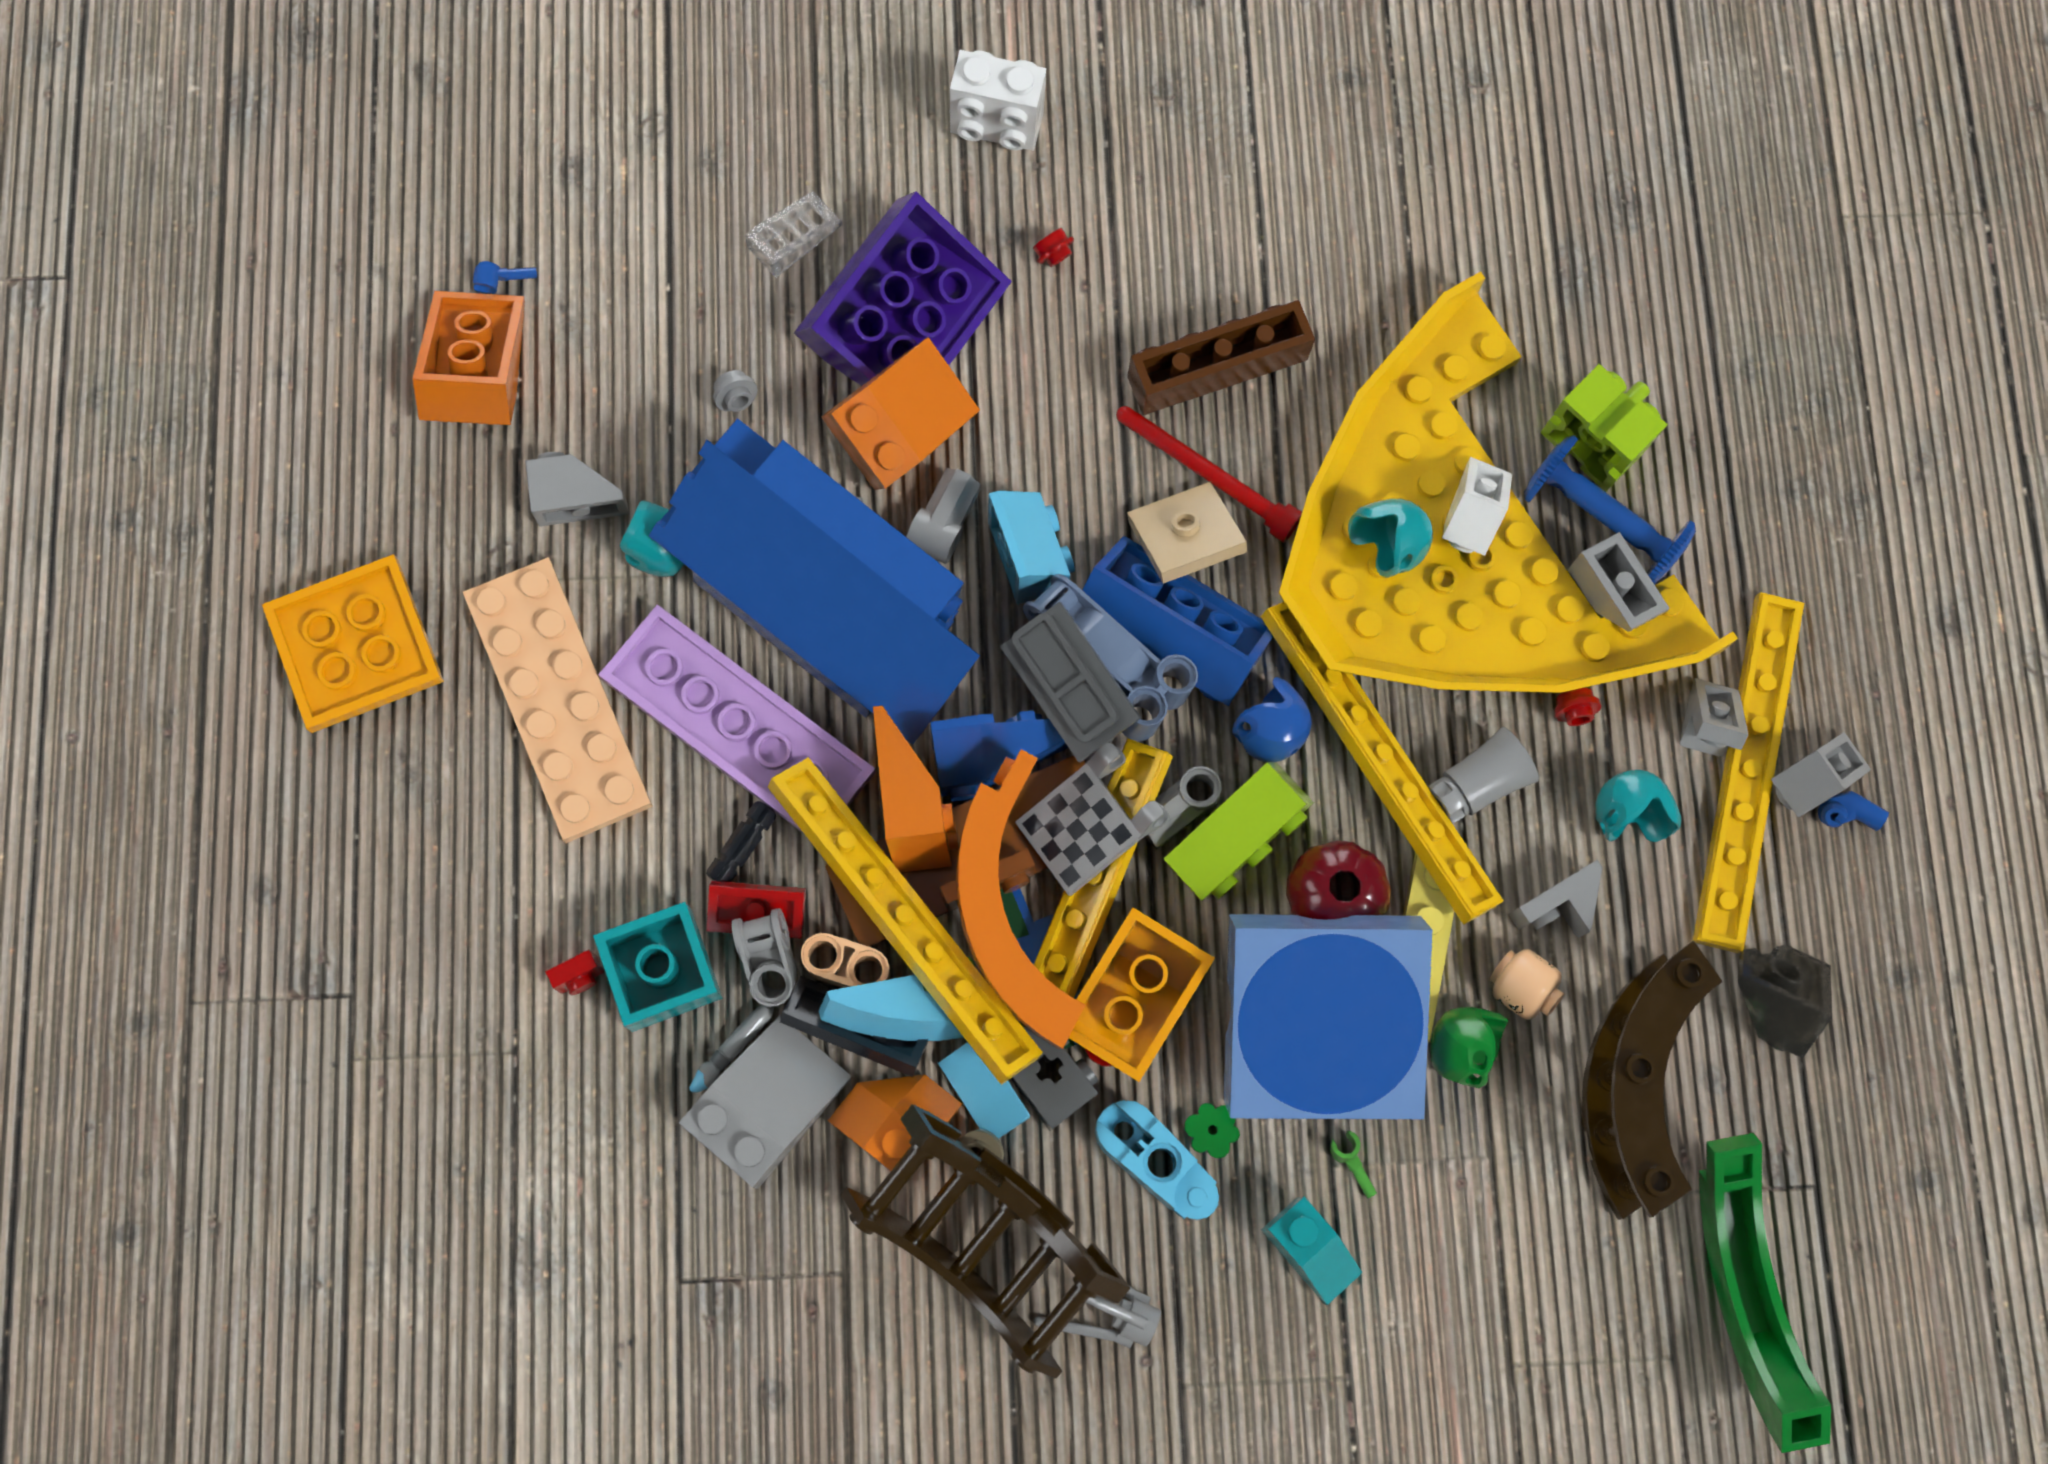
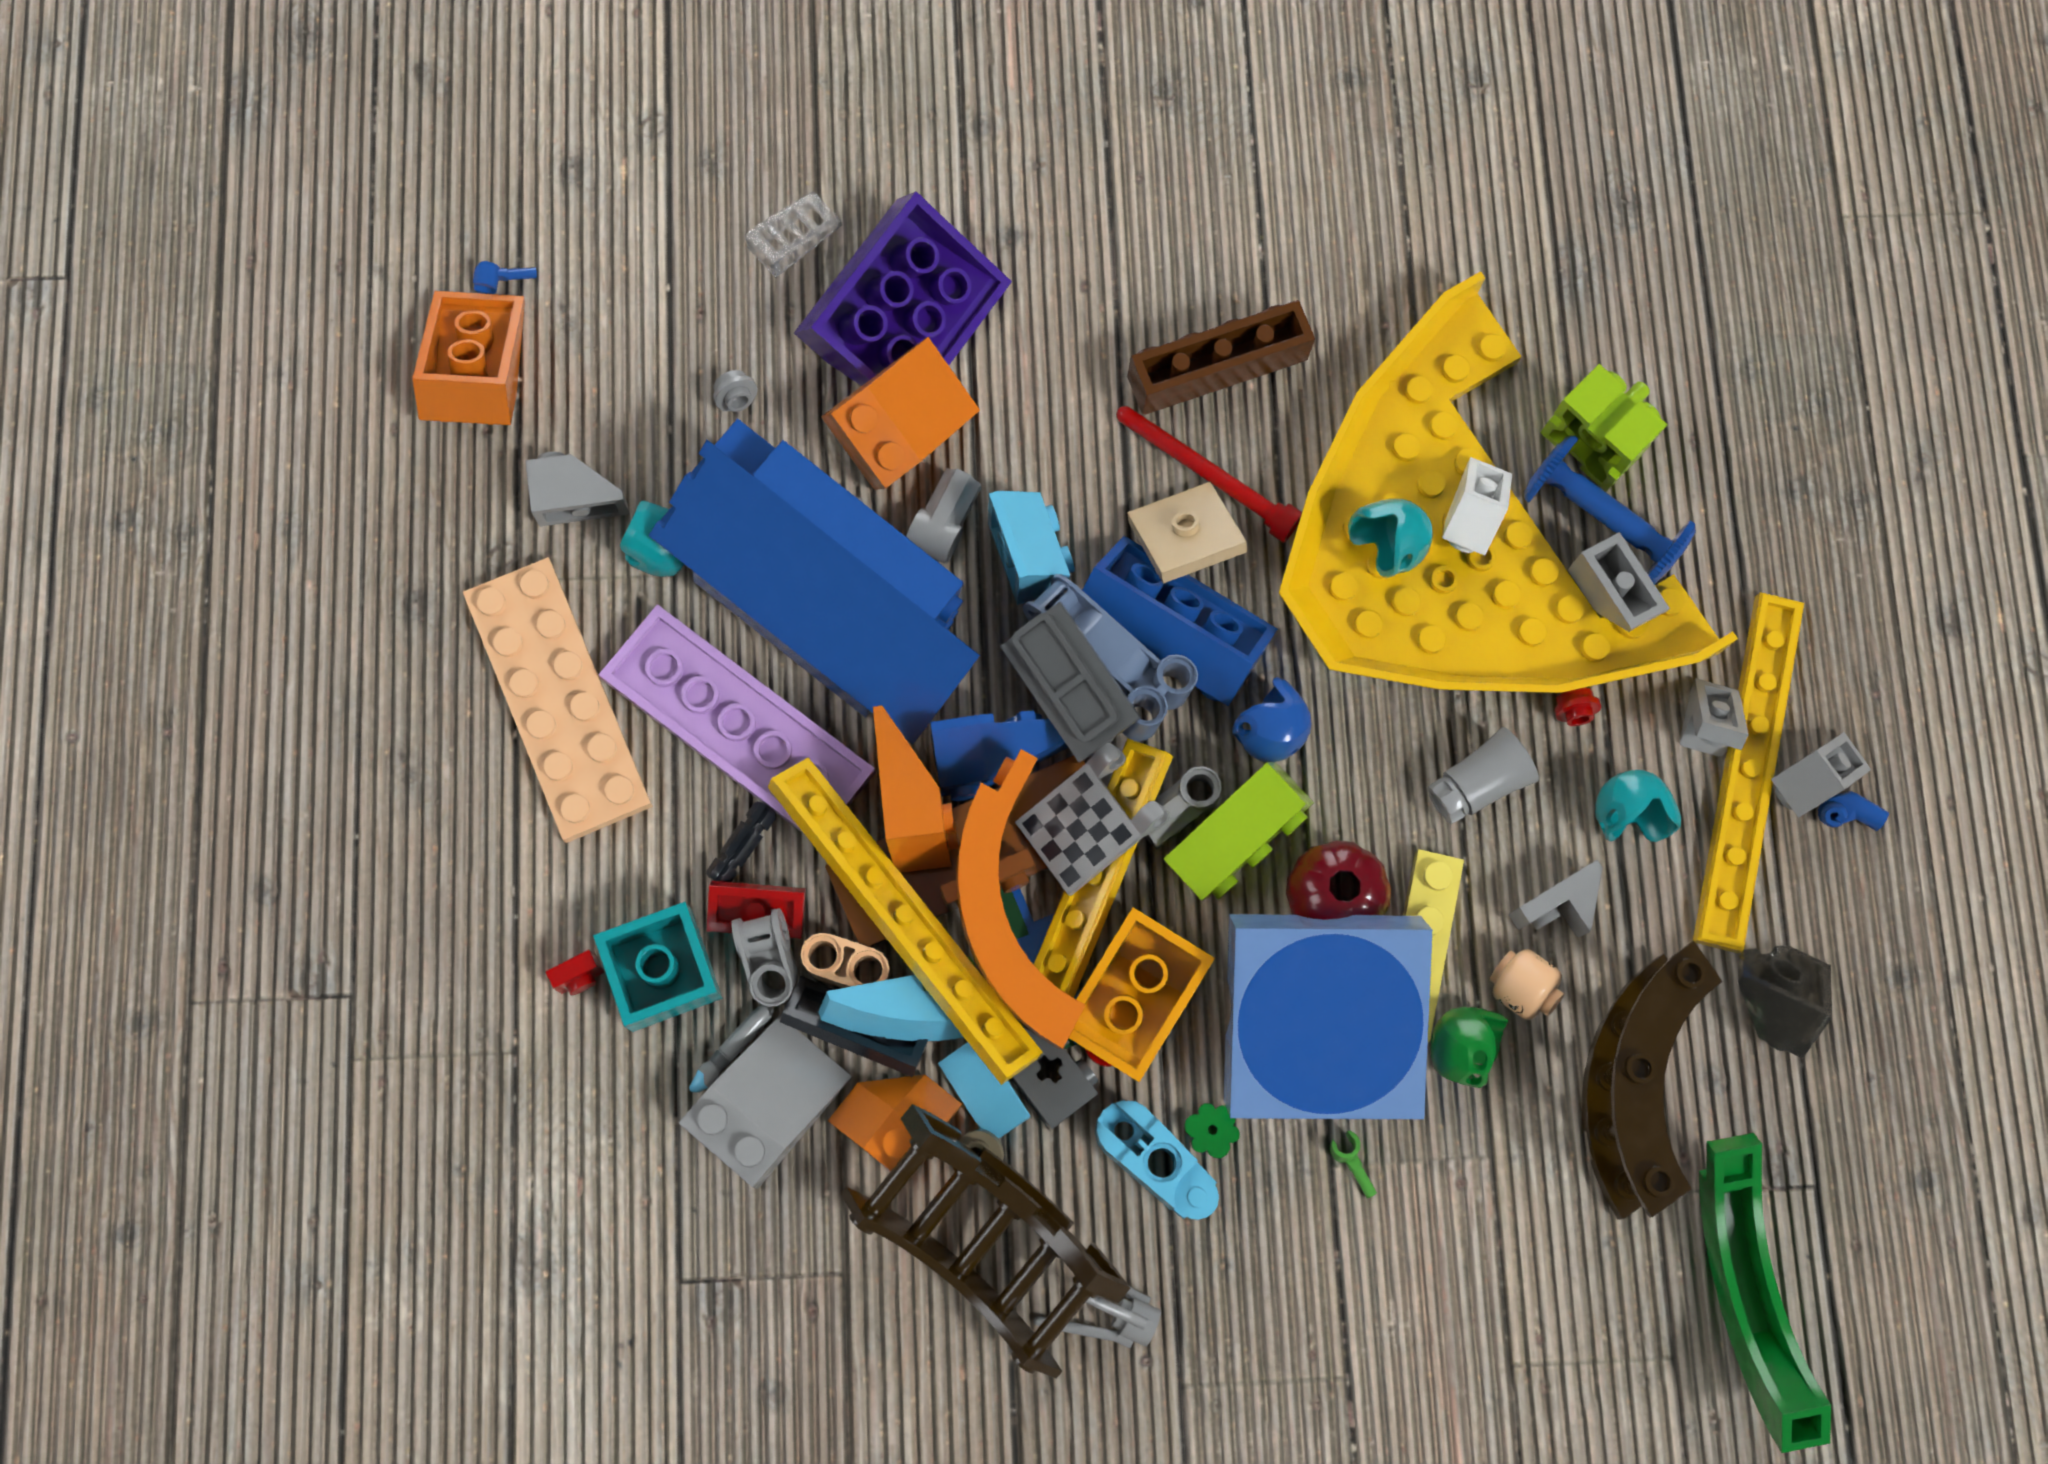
light orange plate [261,554,444,733] -> none
white brick [950,50,1047,151] -> none
red plate [1033,228,1074,267] -> none
yellow tile [1260,602,1504,925] -> none
teal slope [1261,1196,1363,1305] -> none

